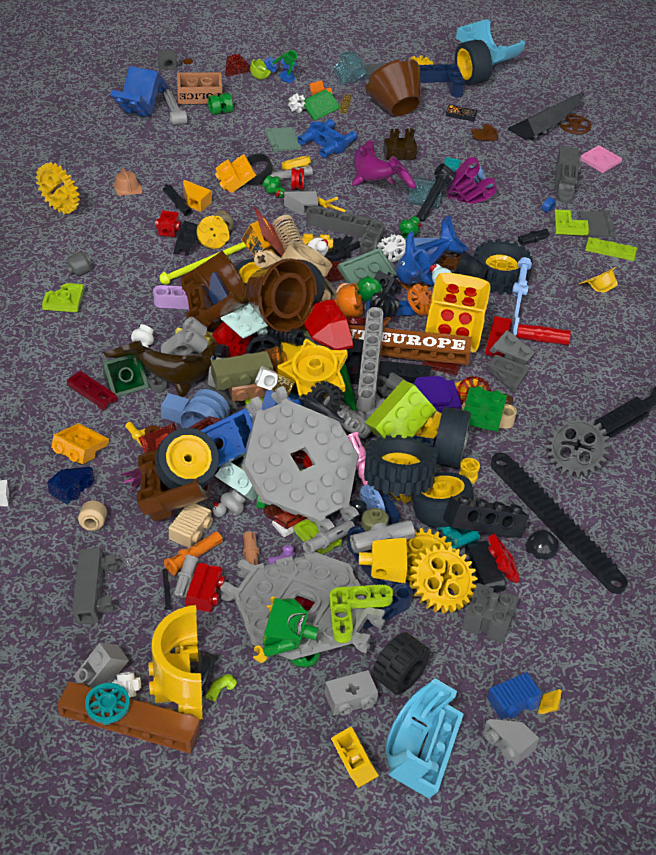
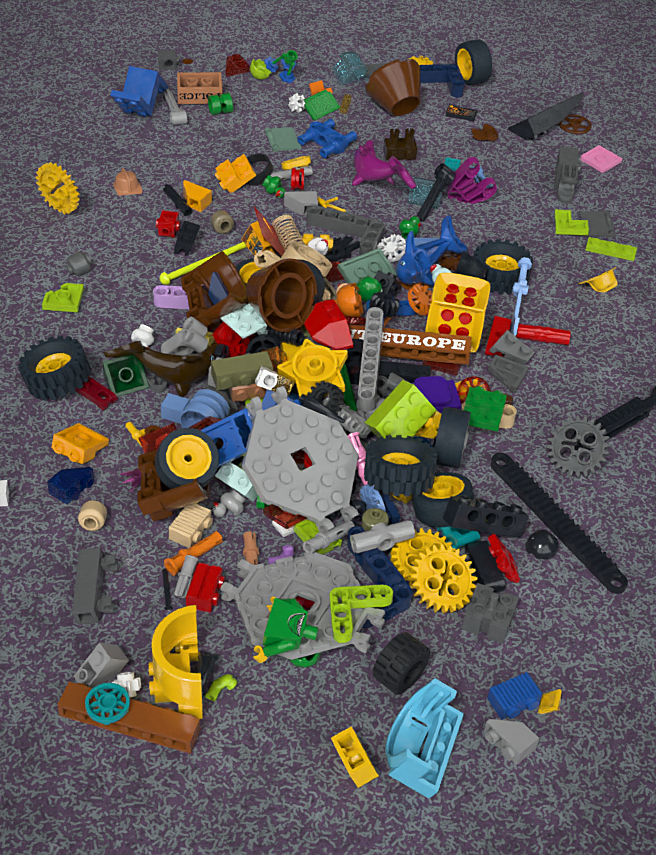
yellow plate [197,216,230,249] -> none
light grey brick [325,670,378,716] -> none
yellow torso [358,538,407,583] -> none
medium azure piece [456,19,525,65] -> none
yellow wheel [459,458,480,484] -> none
black axle [518,229,550,246] -> none
blue tile [541,197,556,213] -> none
none -> black wheel [18,335,91,401]

